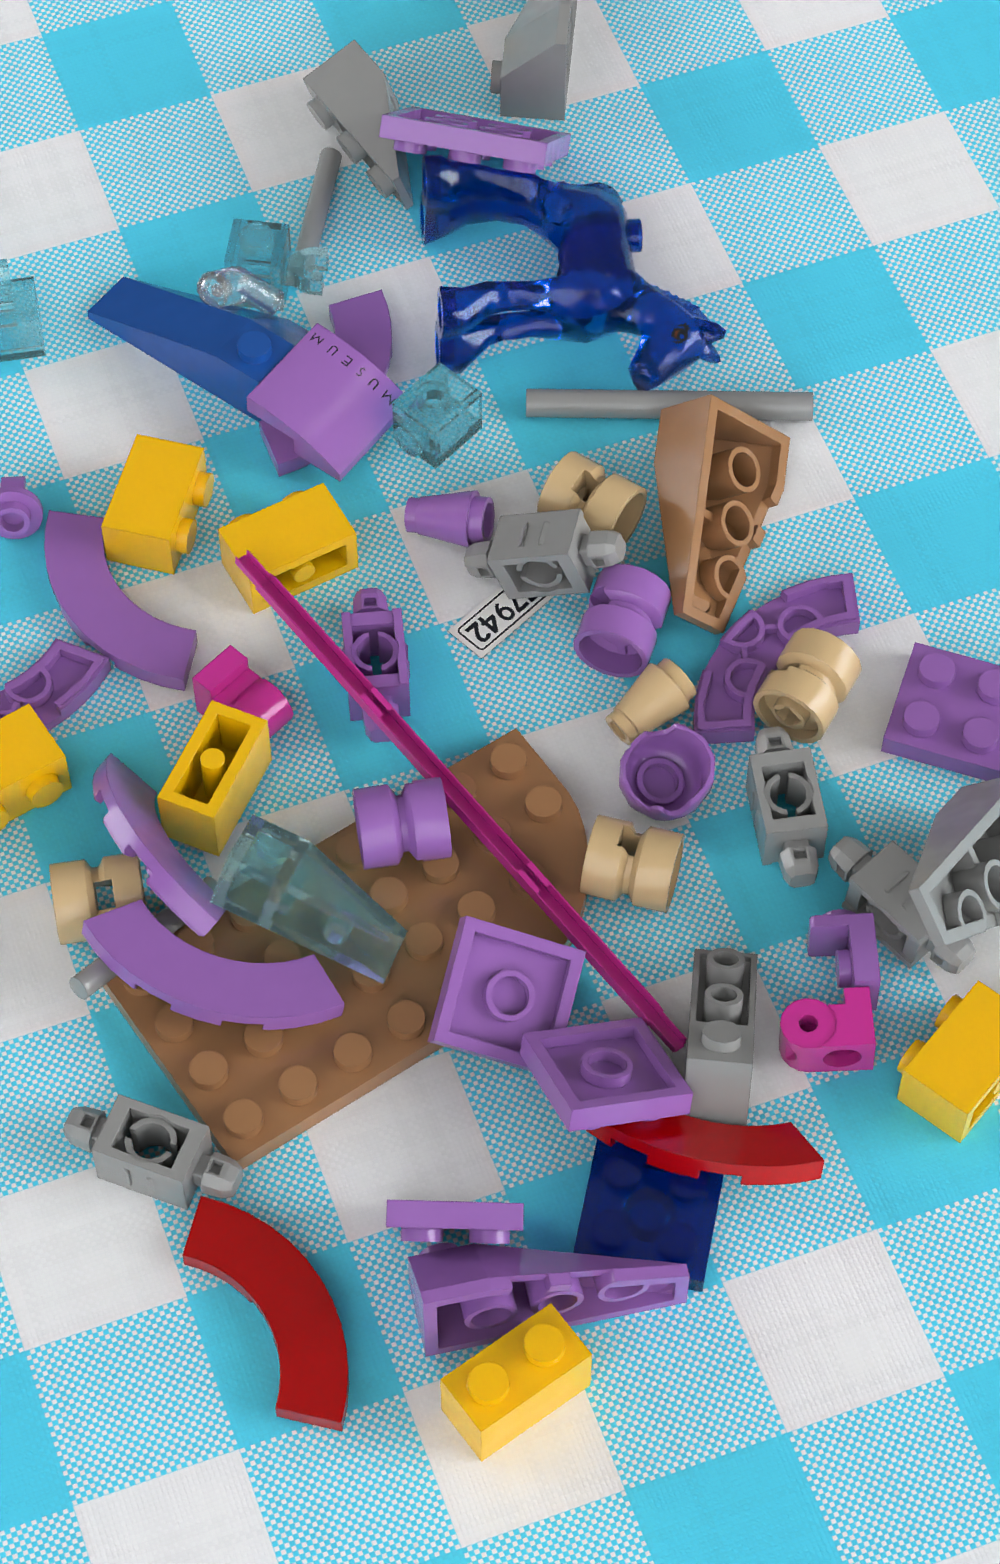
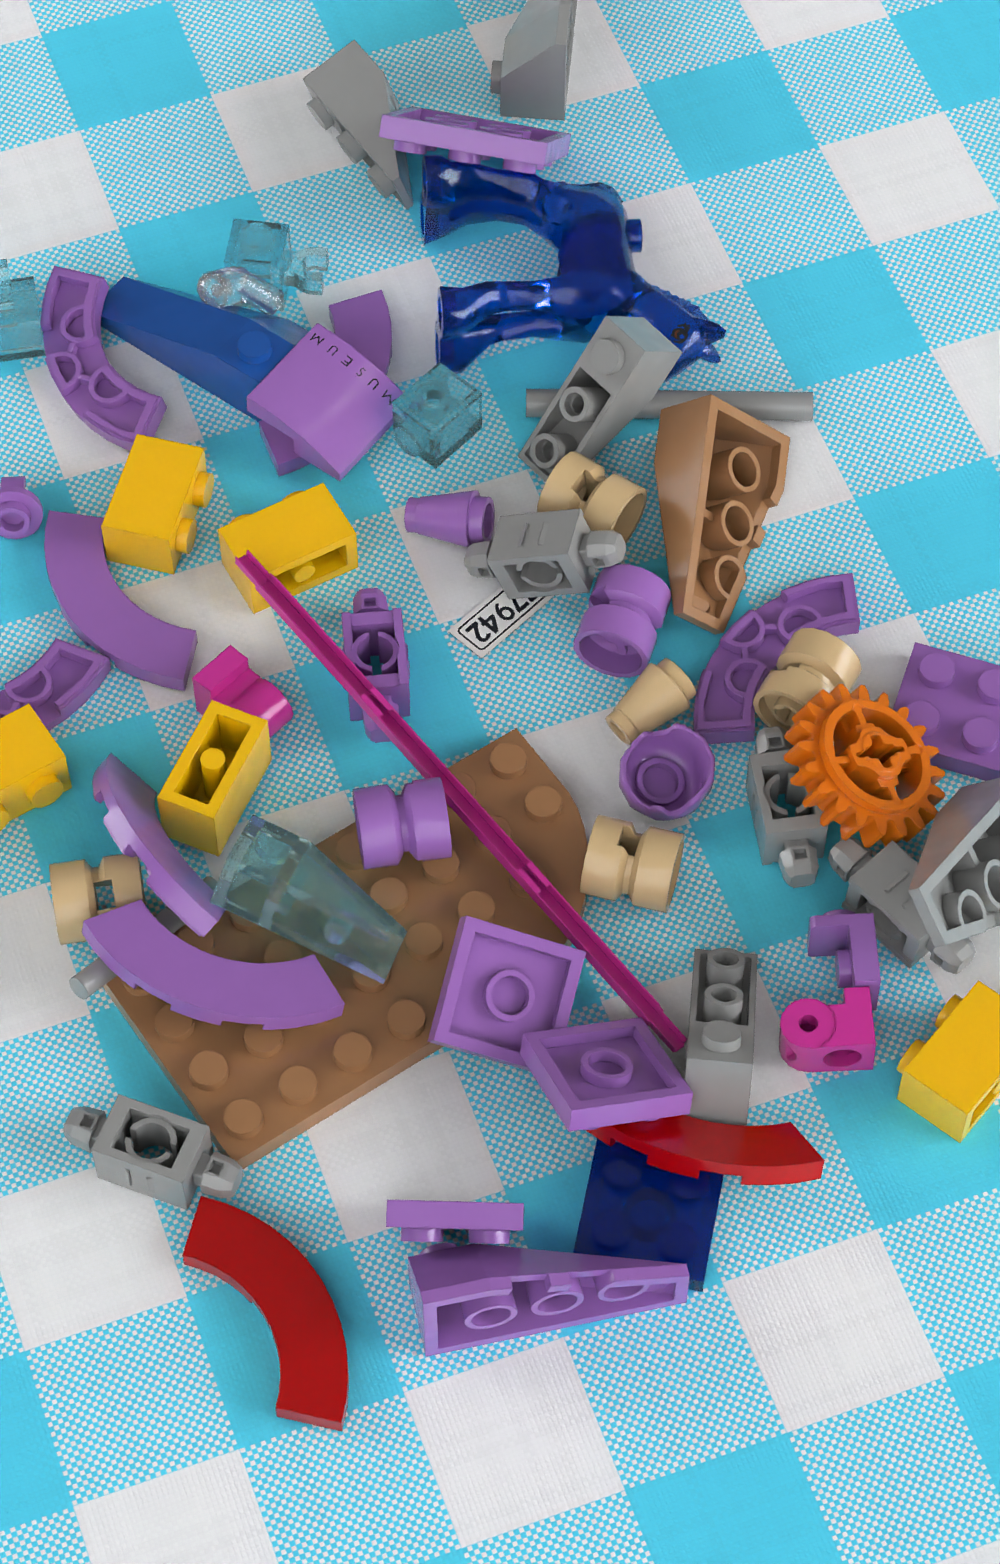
light grey bar [288,148,342,288] -> none
yellow brick [440,1303,592,1462] -> none
none -> medium lavender tile [40,266,167,451]
none -> light grey slope [518,316,683,482]
none -> orange gear [783,683,945,848]

